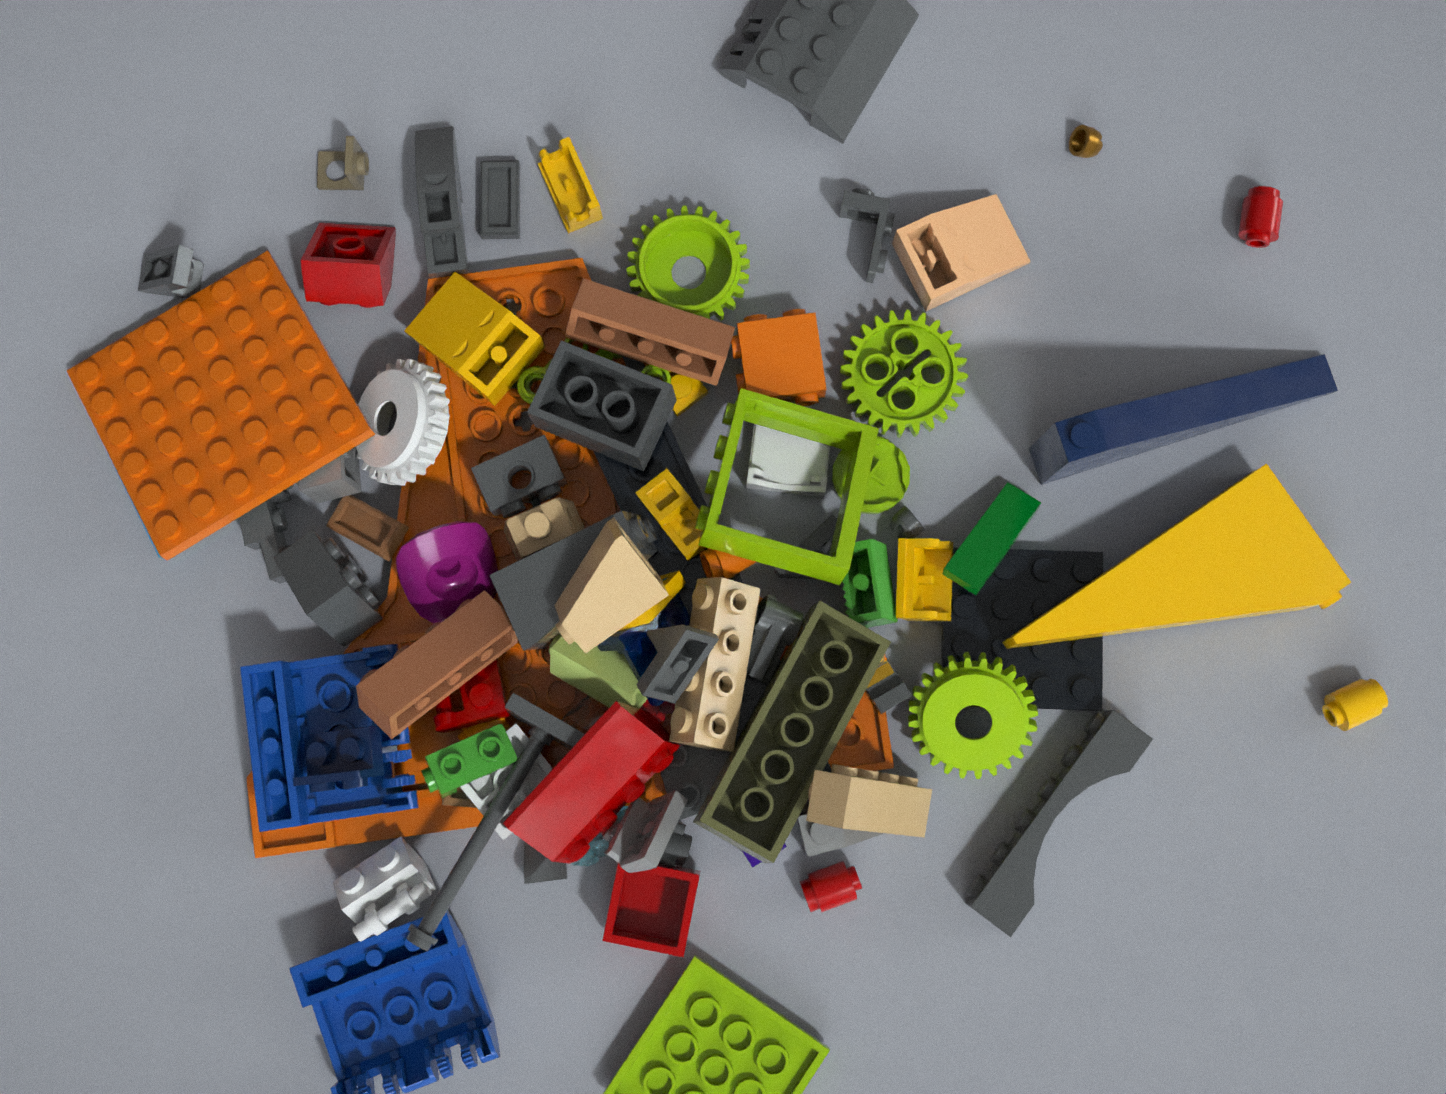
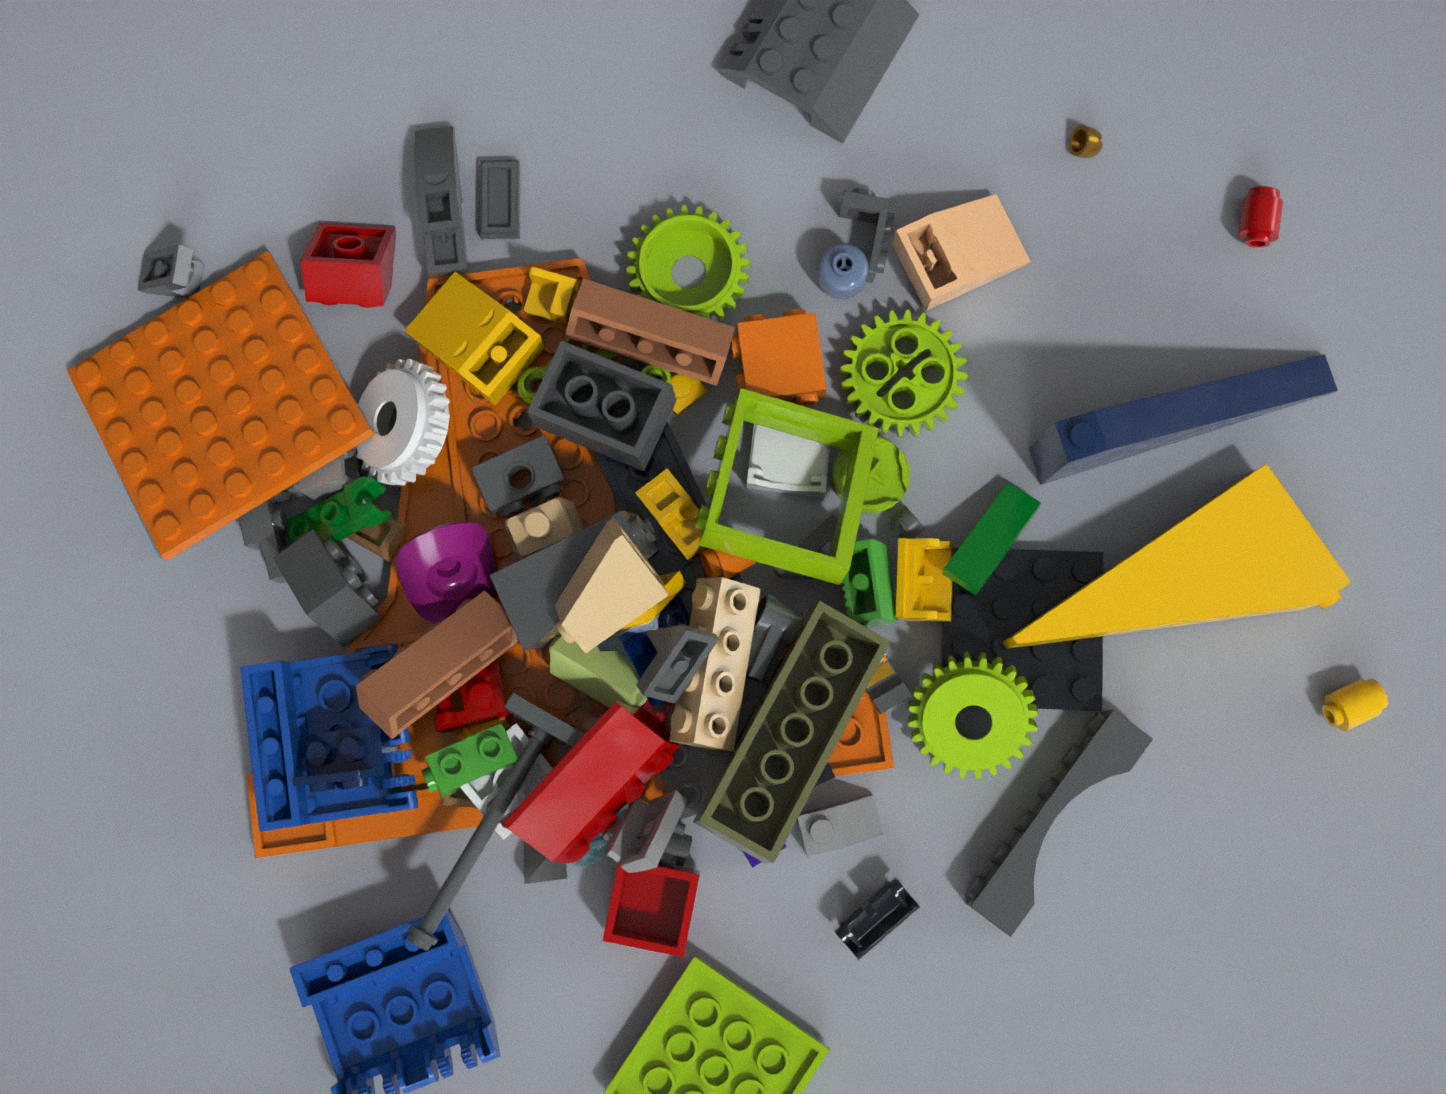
dark tan bracket [317,136,369,190] -> none
white brick [332,837,436,942] -> none
yellow hinge [538,137,603,234] -> none
red brick [799,861,862,913] -> none
tan brick [806,764,932,838] -> none
none -> green plate [286,476,392,545]
none -> yellow panel [524,267,579,326]
none -> sand blue head [817,243,869,299]
none -> black hinge [834,878,920,960]

